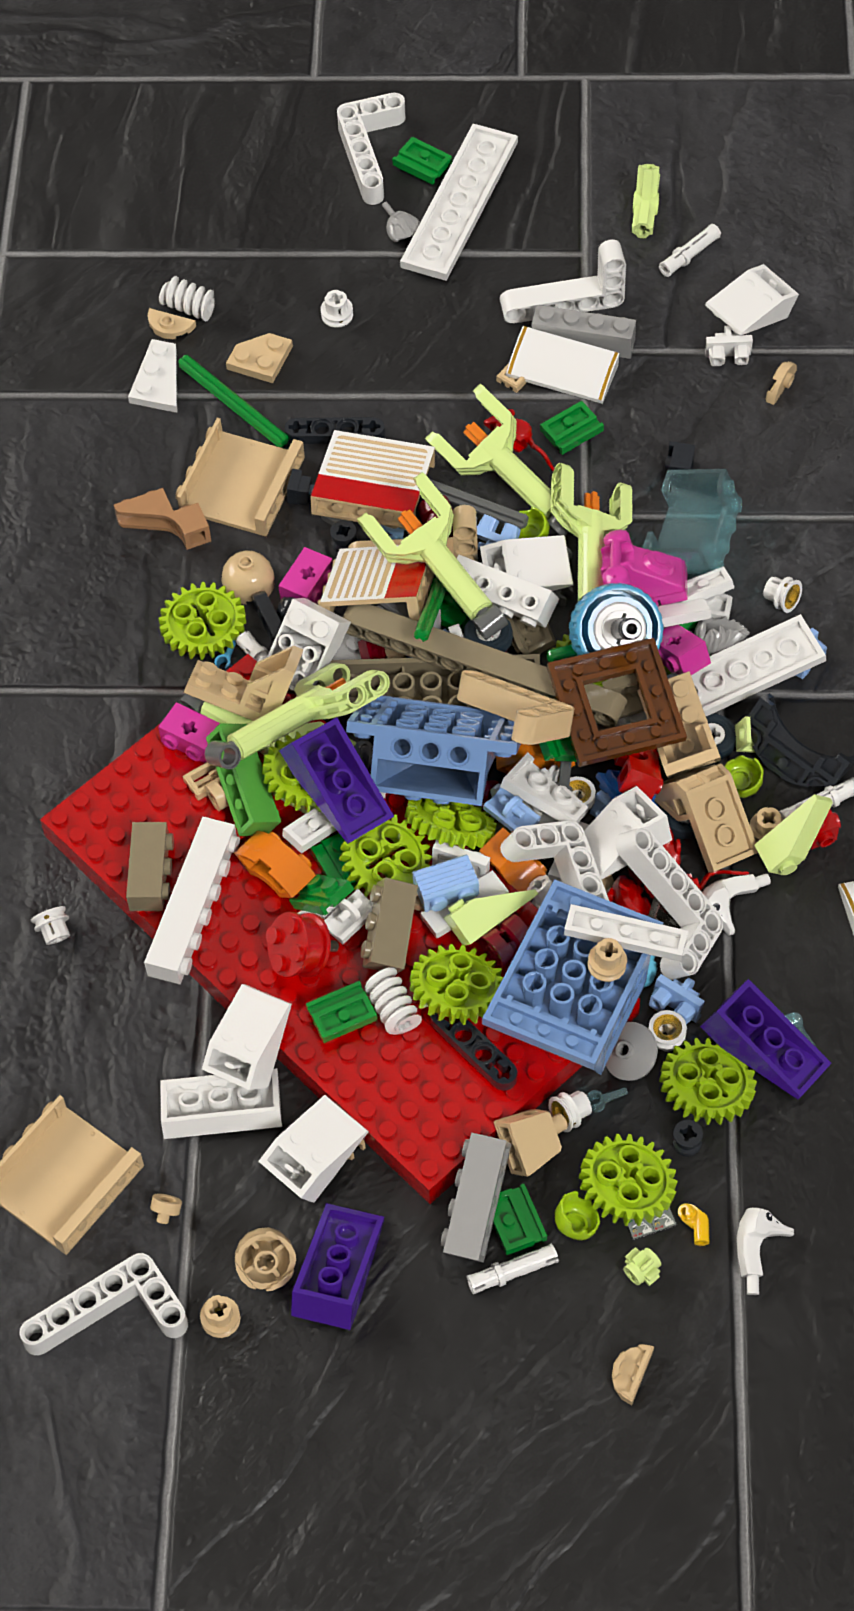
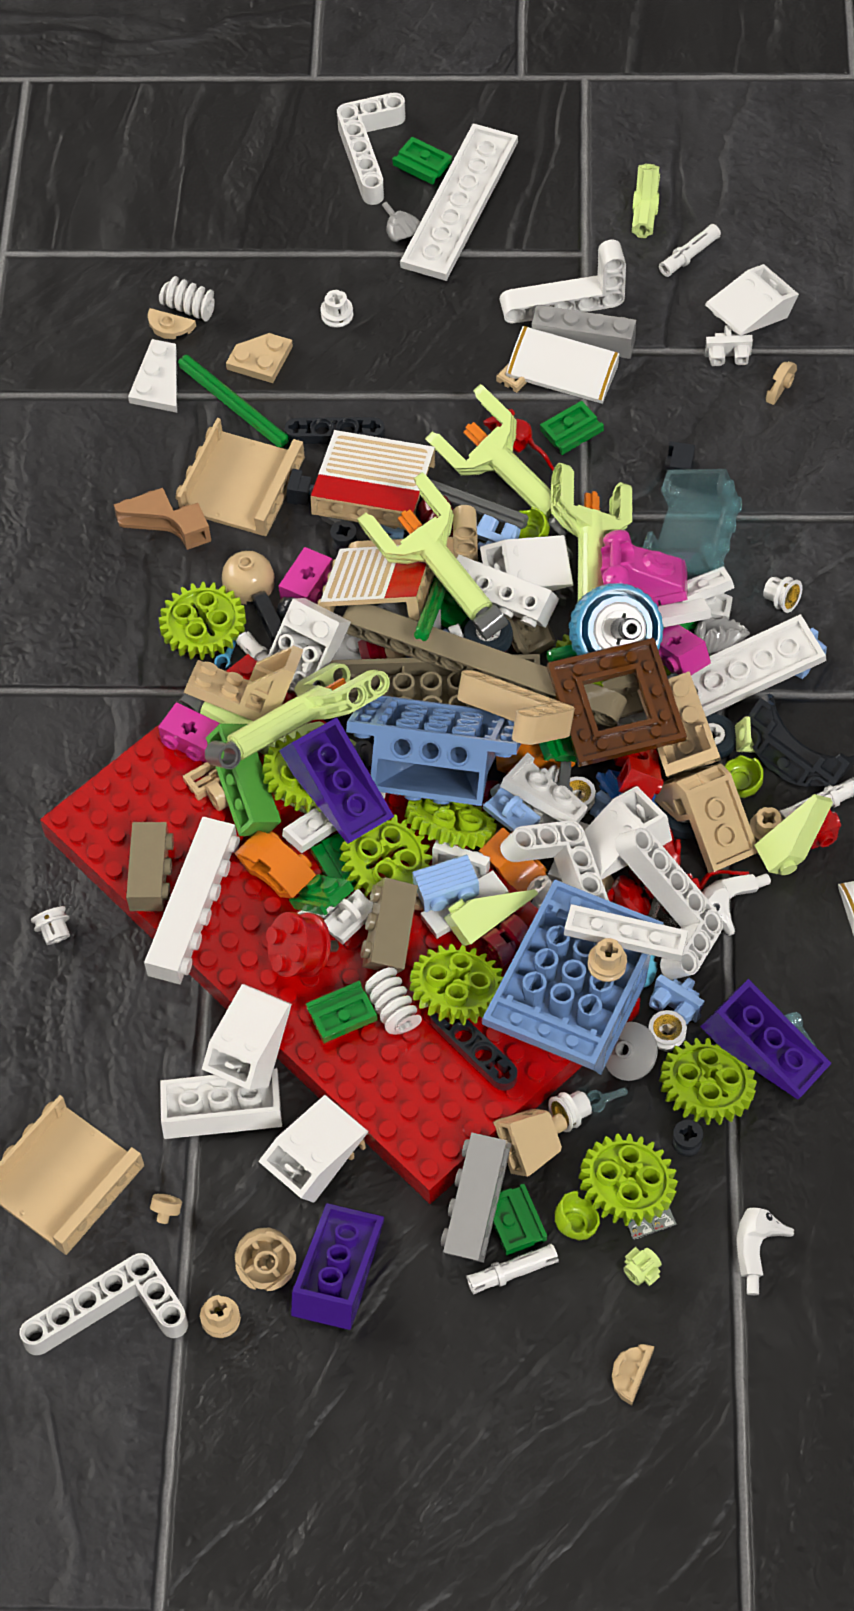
yellow arm [678,1203,709,1246] -> none

